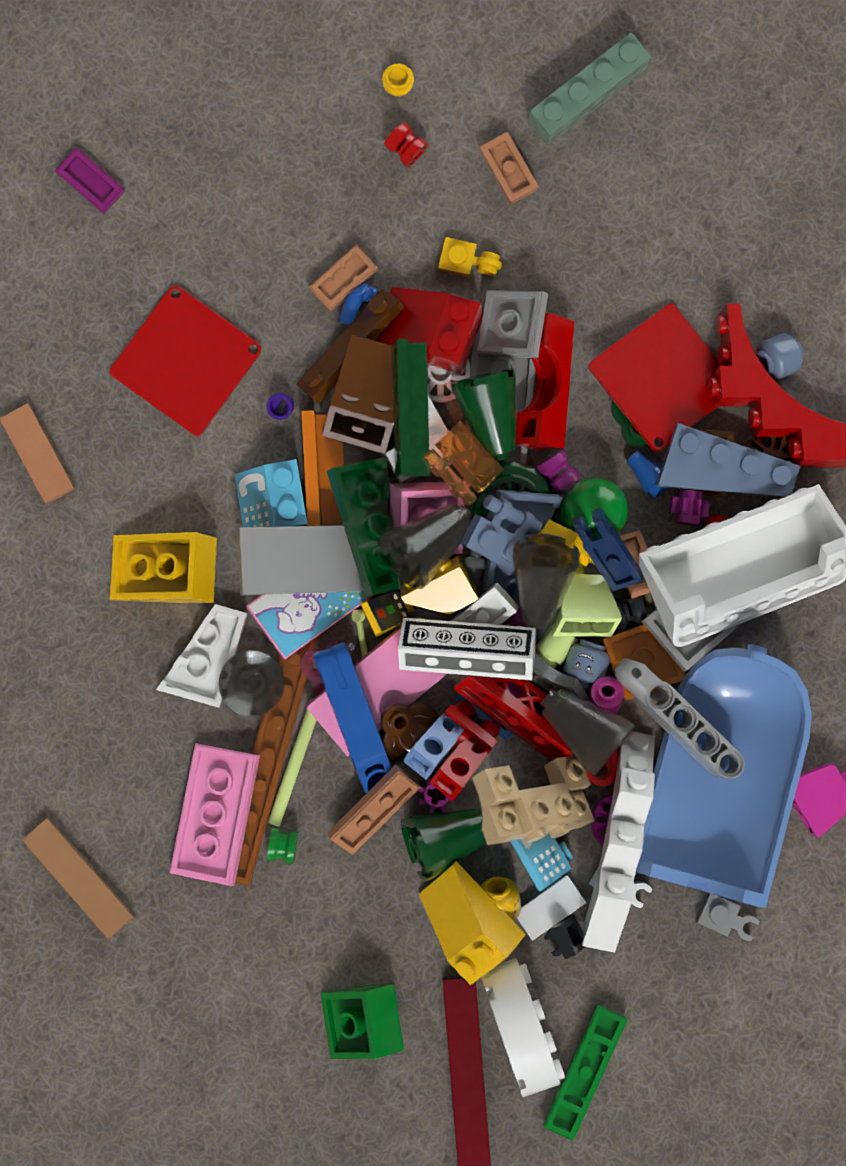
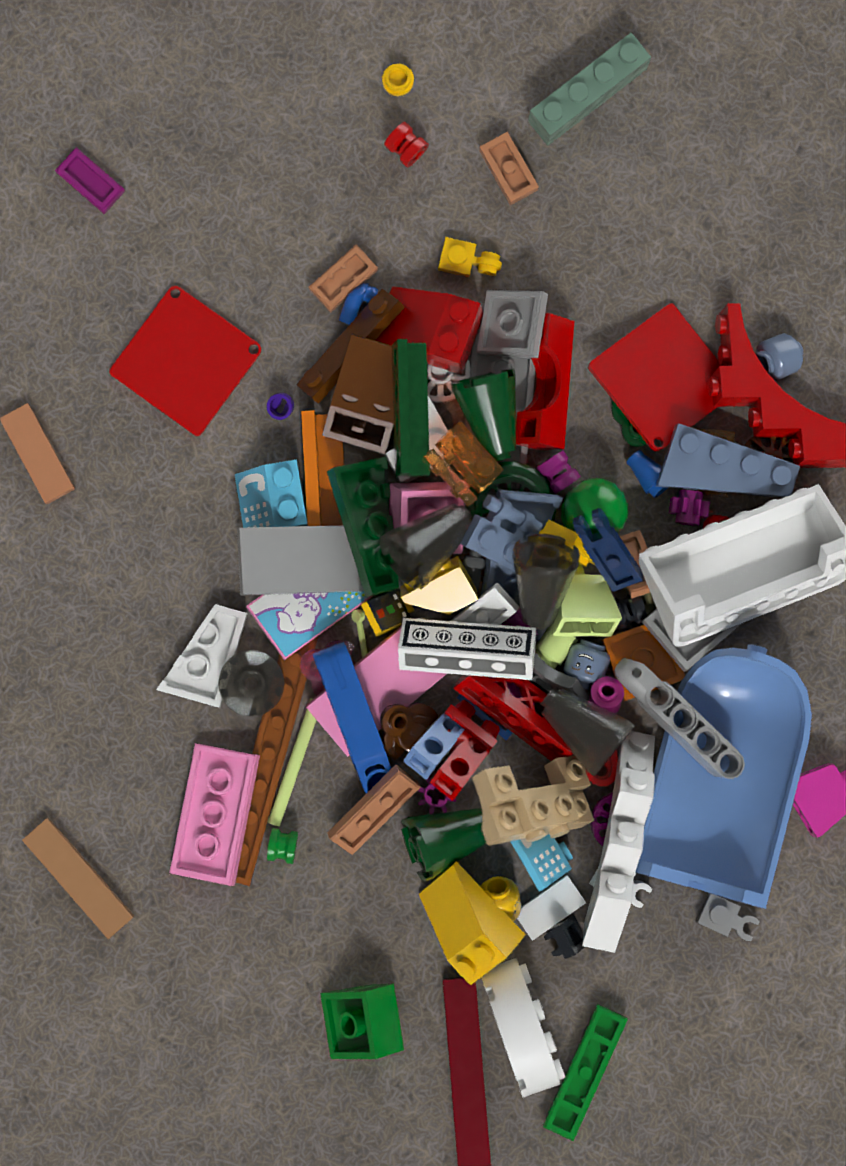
yellow slope [110,532,217,603] -> none

